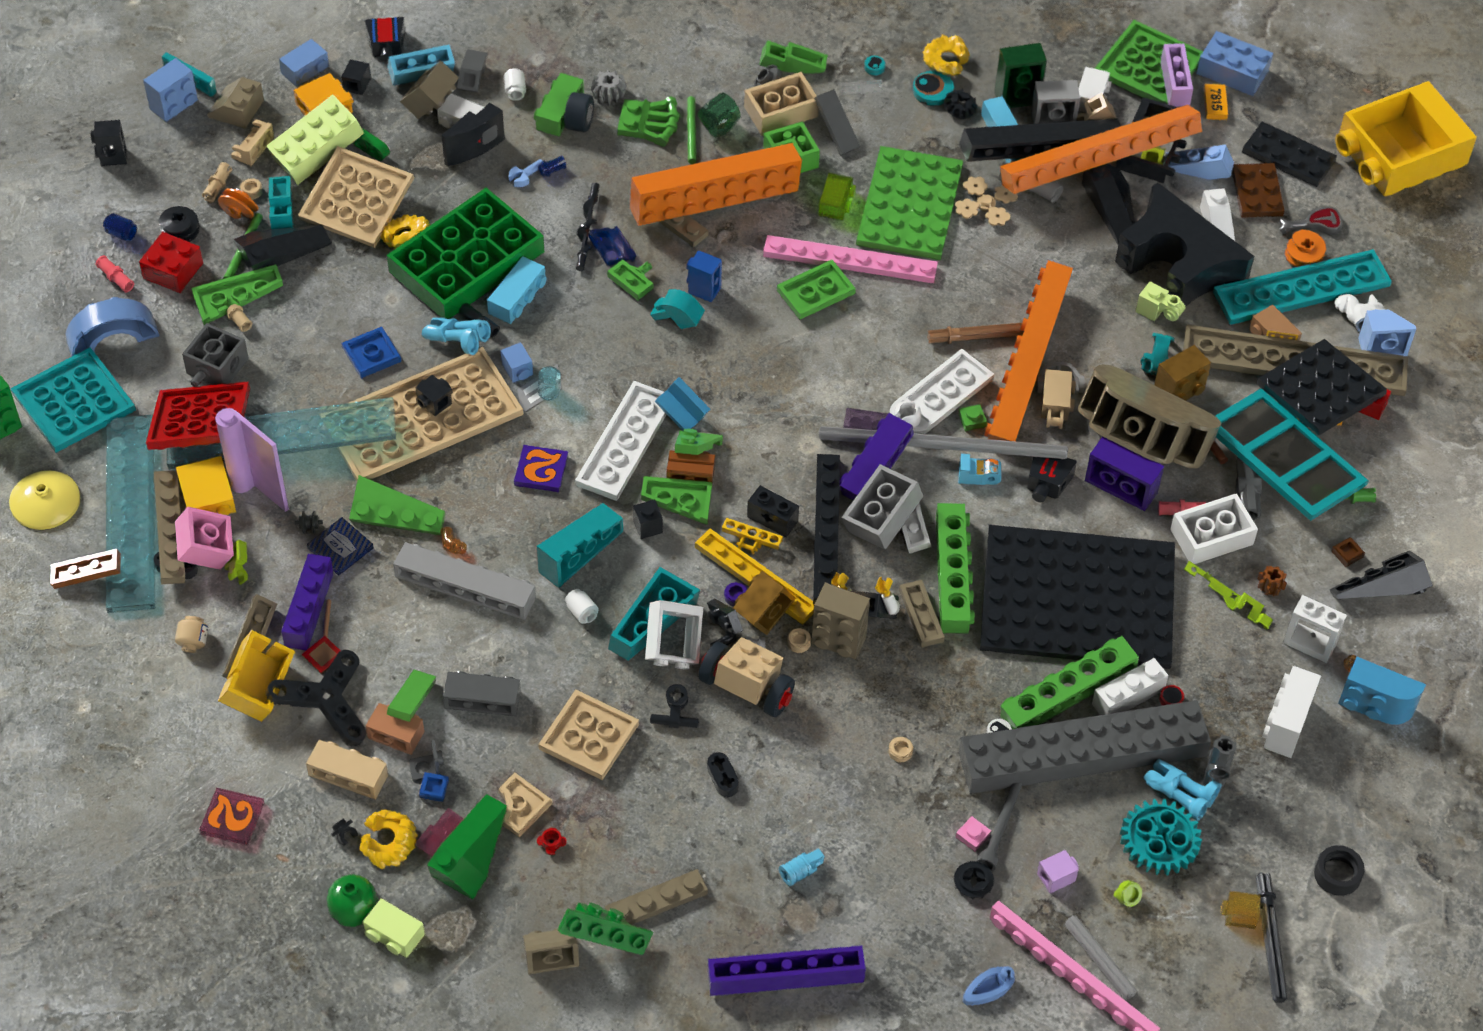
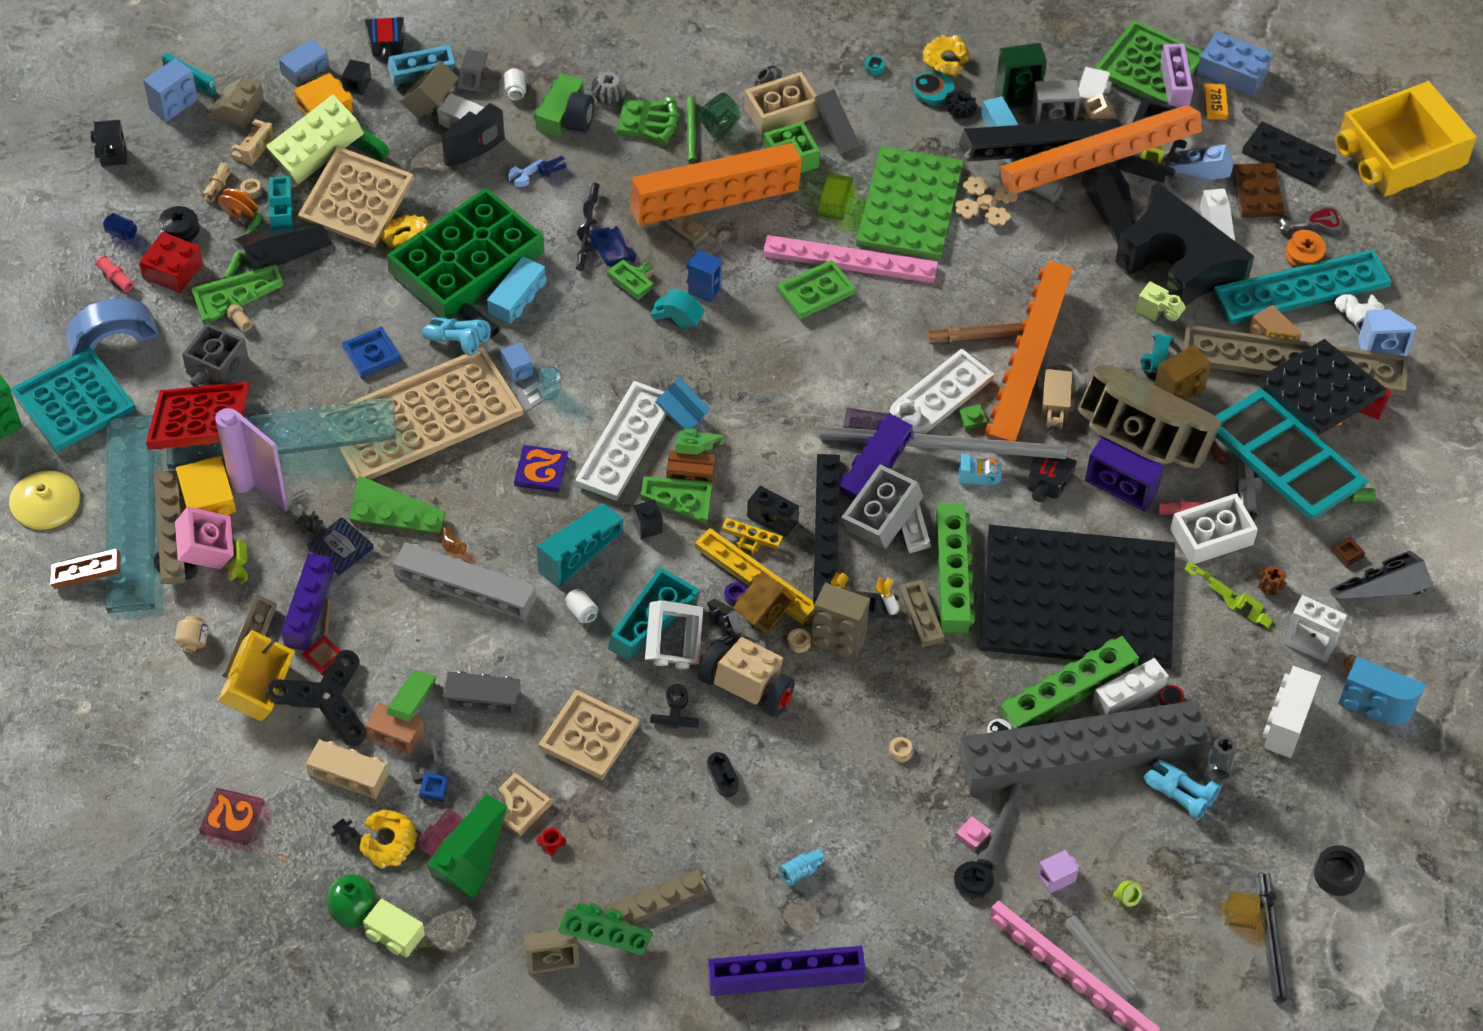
black brick [415,375,453,416] -> none
bright green slope [759,40,828,73] -> none
medium blue arm [962,966,1015,1006] -> none
teal gear [1120,799,1202,876] -> none

